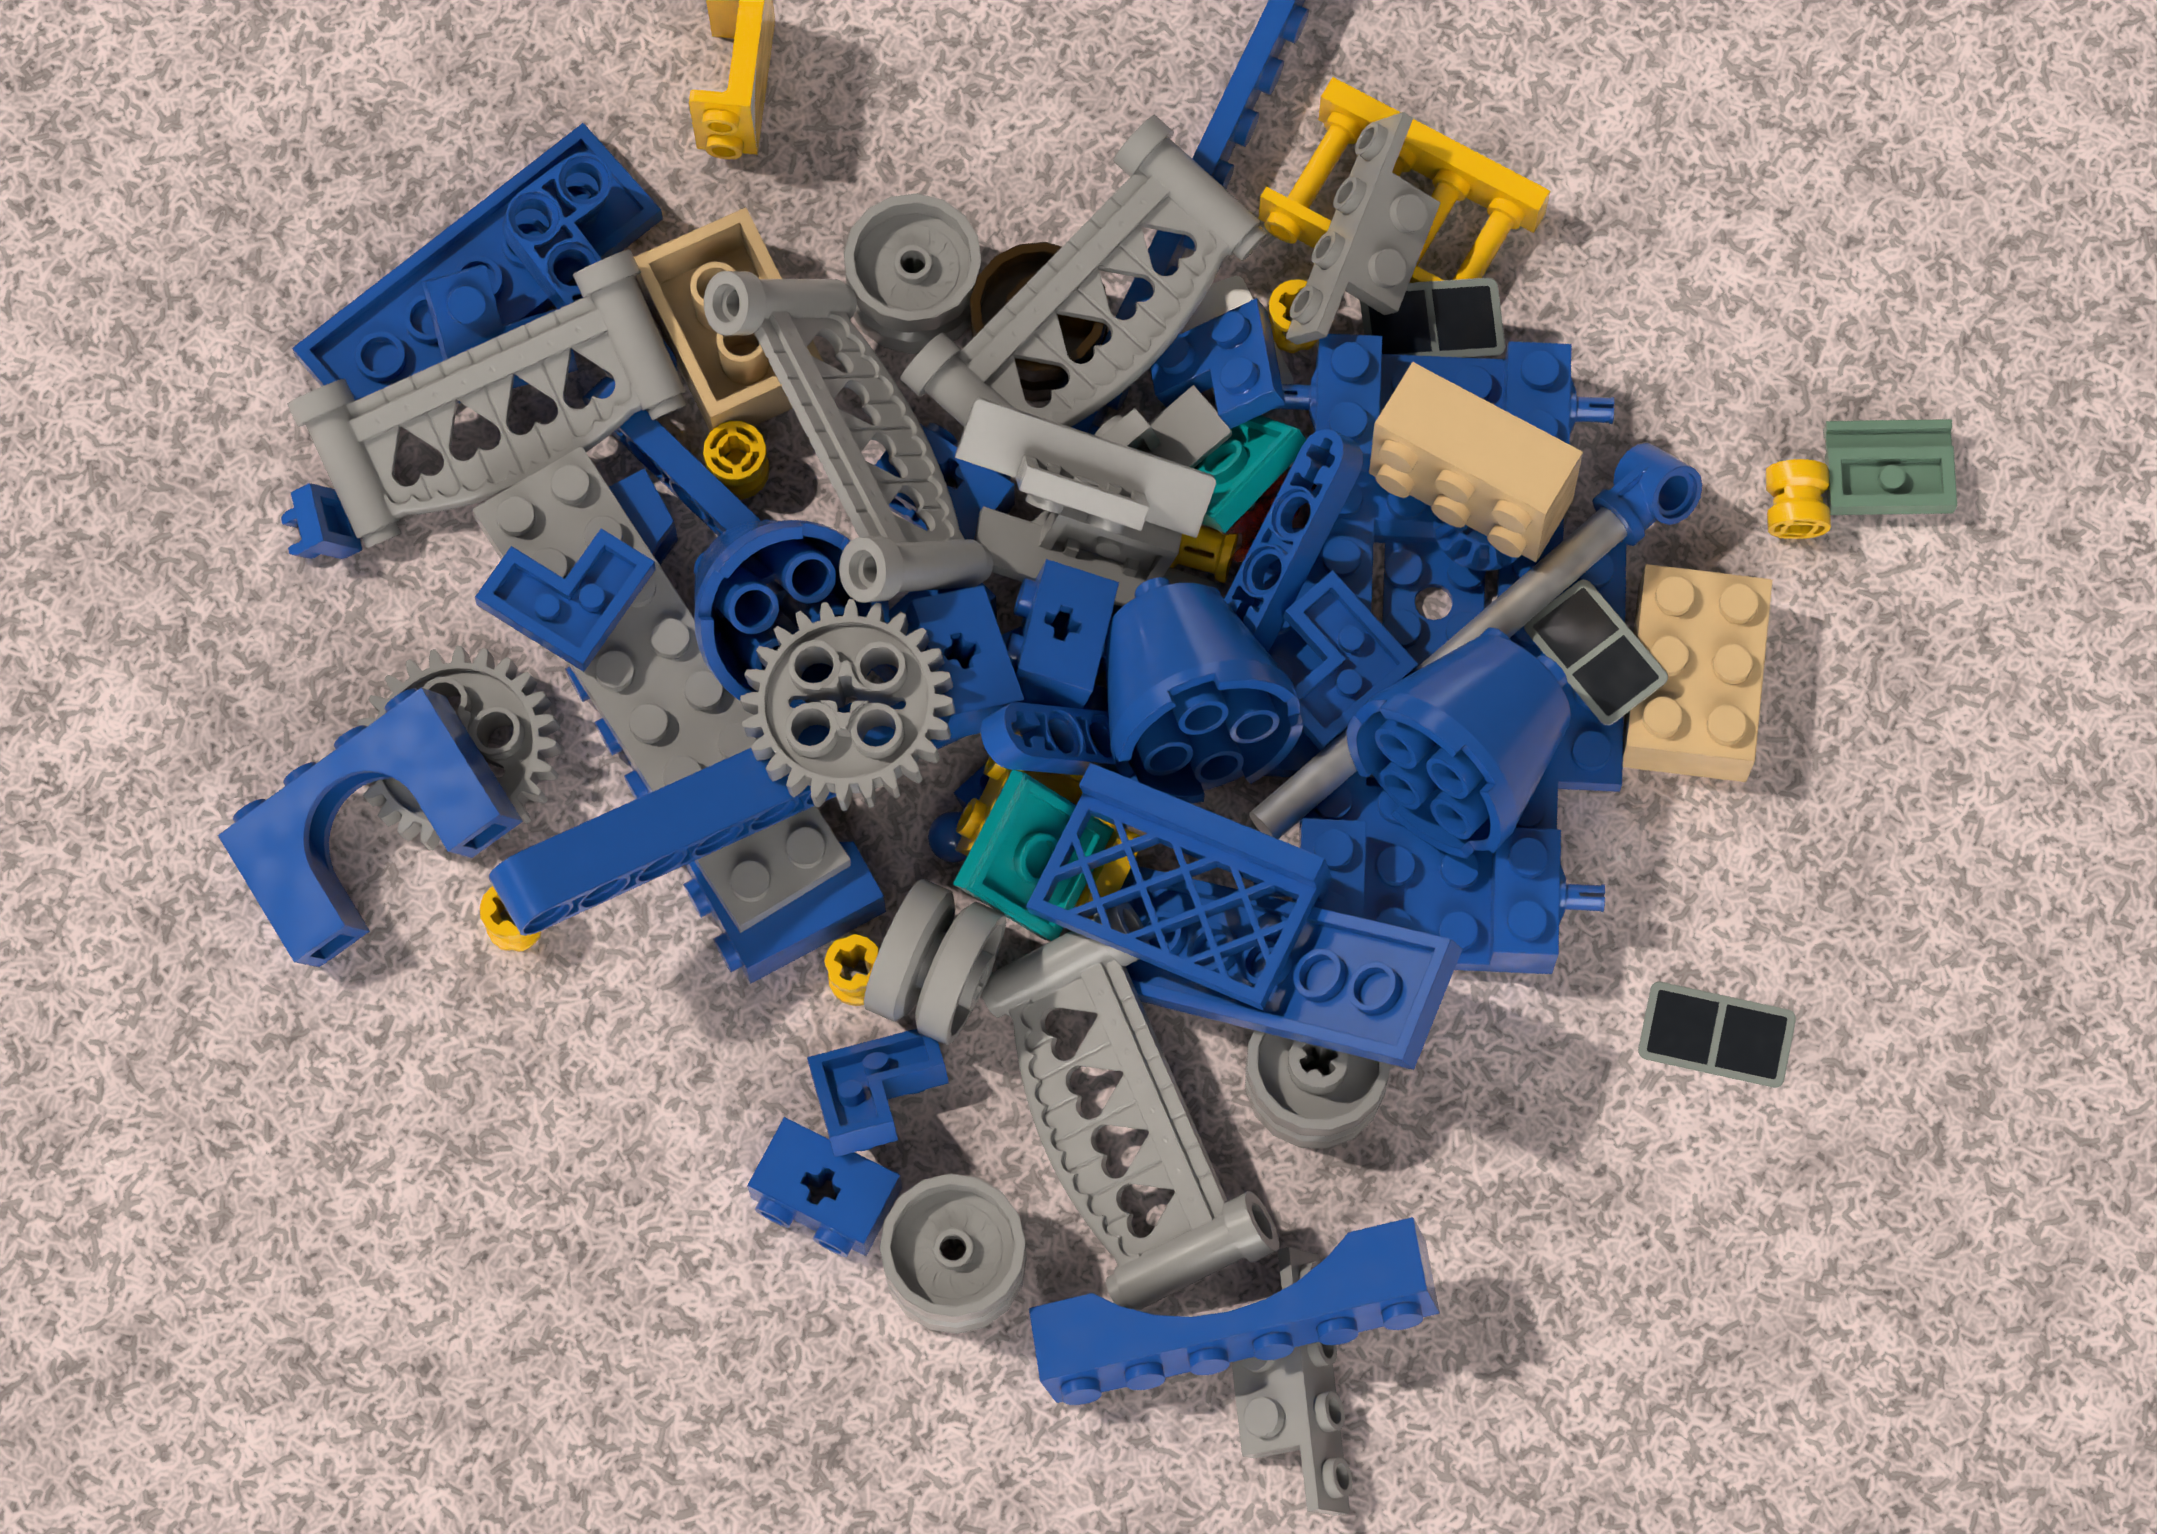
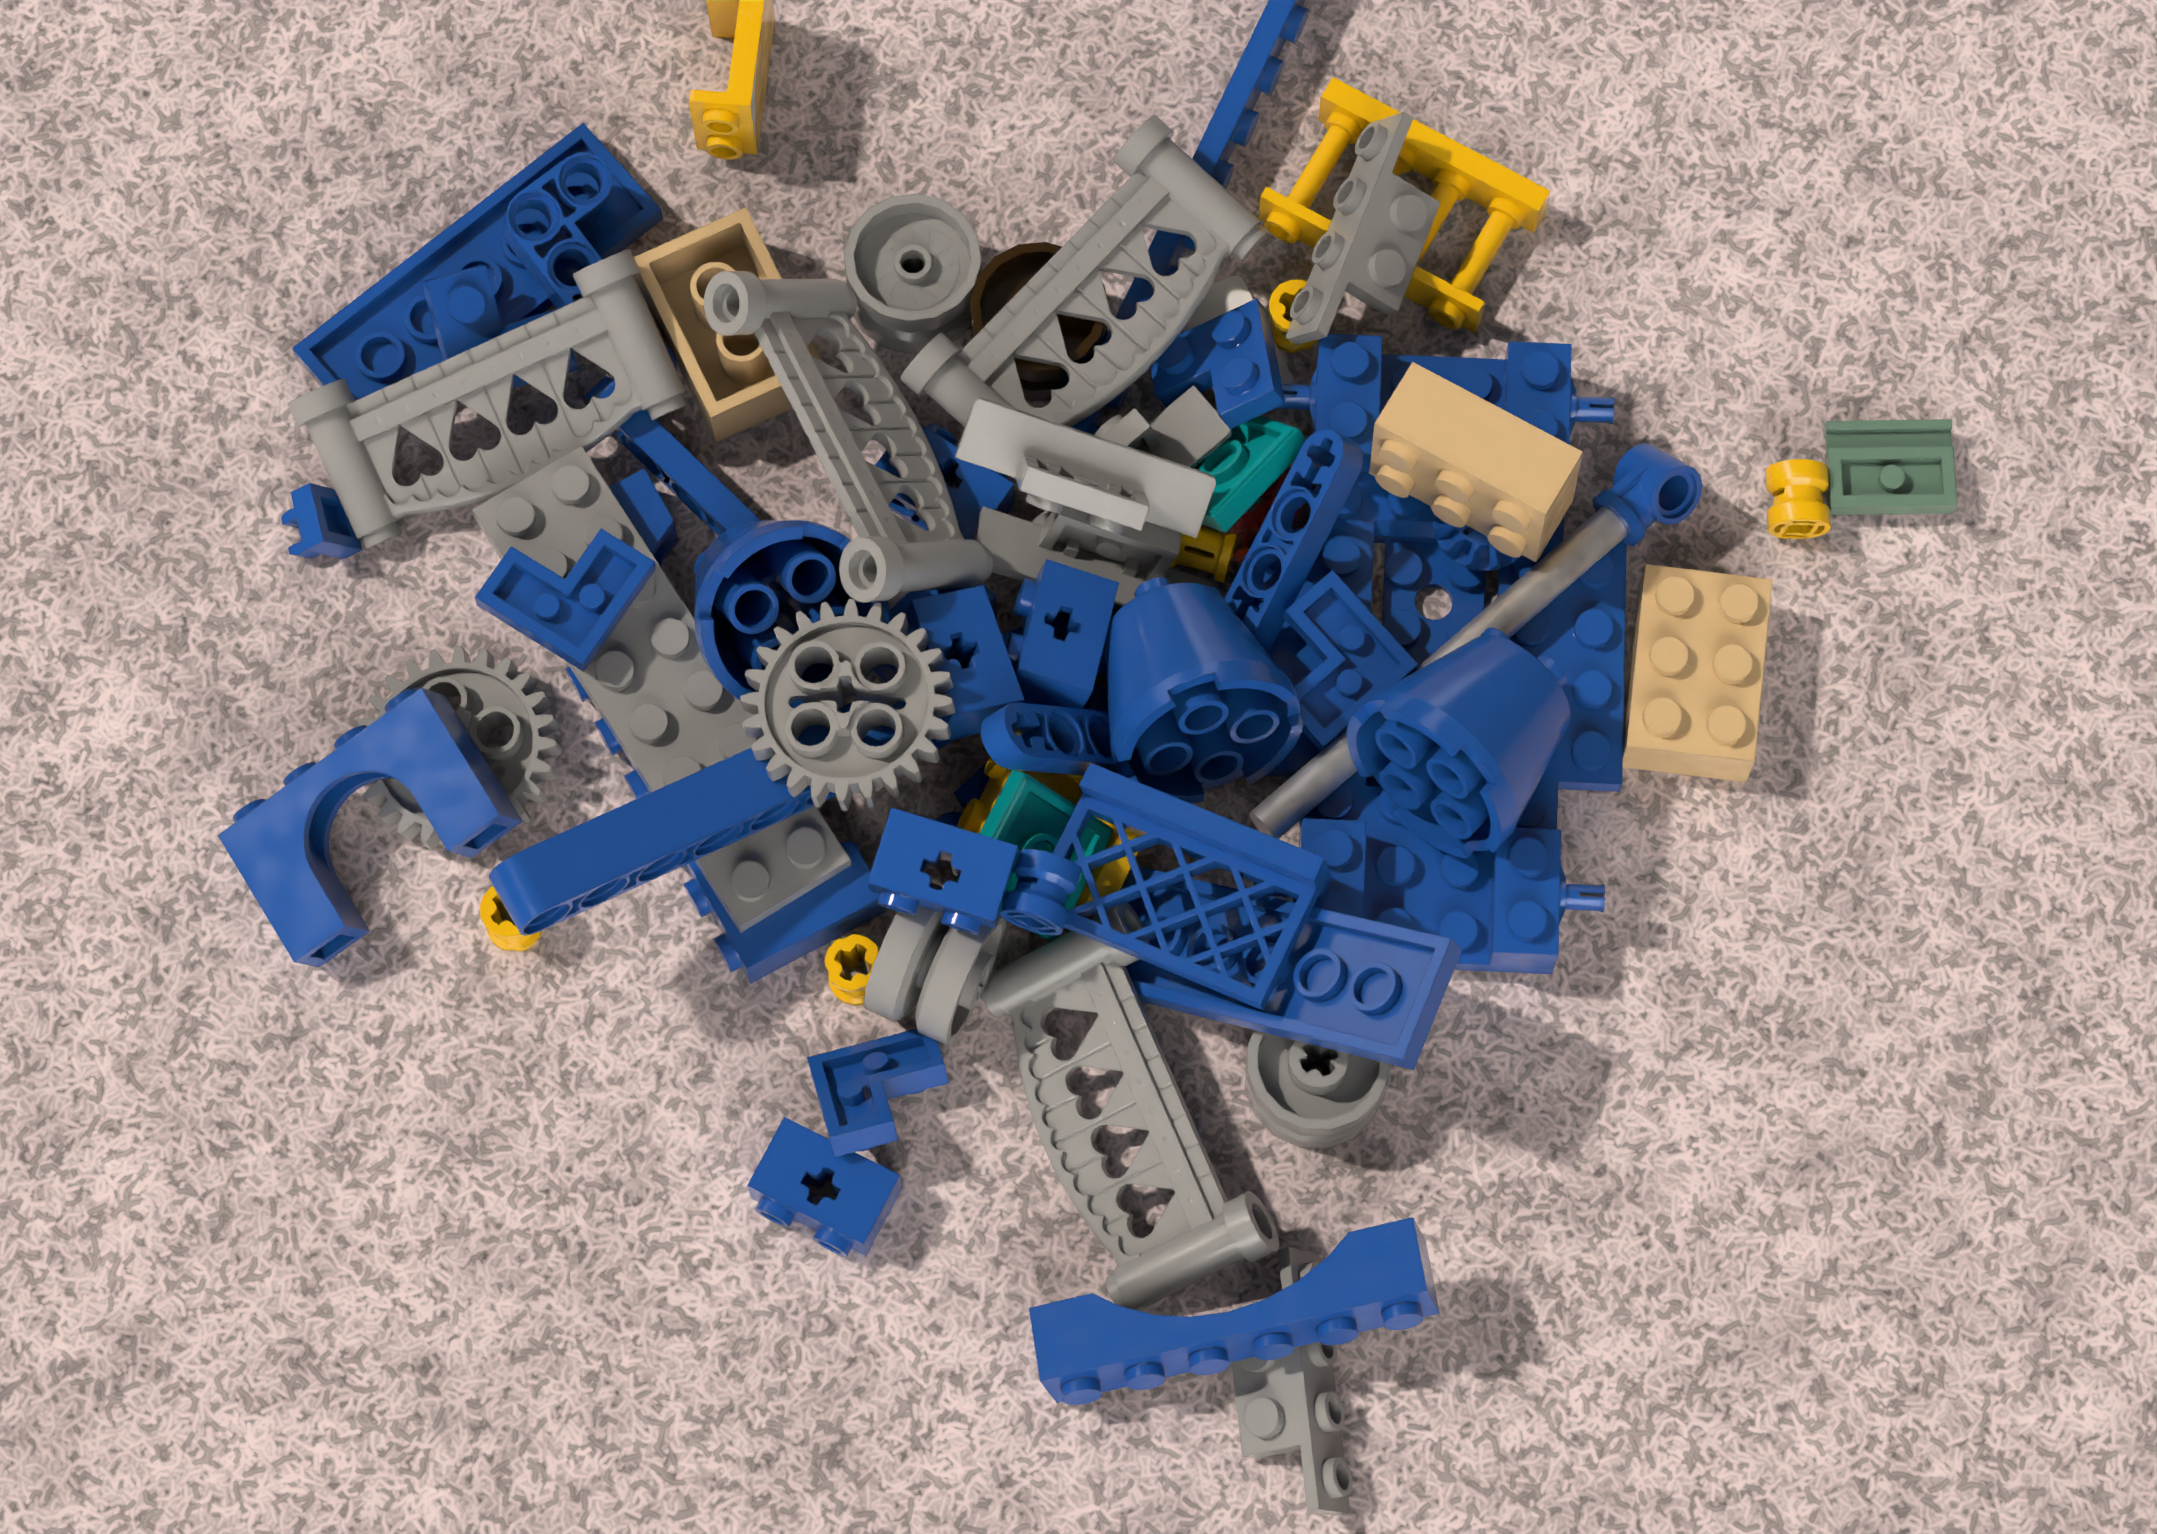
yellow wheel [703,421,769,500] -> none
light grey wheel [880,1173,1027,1334] -> none
black sticker [1360,278,1505,357] -> none
black sticker [1524,580,1668,725] -> none
black sticker [1638,981,1796,1088] -> none
none -> blue brick [867,807,1019,935]
none -> blue wheel [1000,849,1082,935]

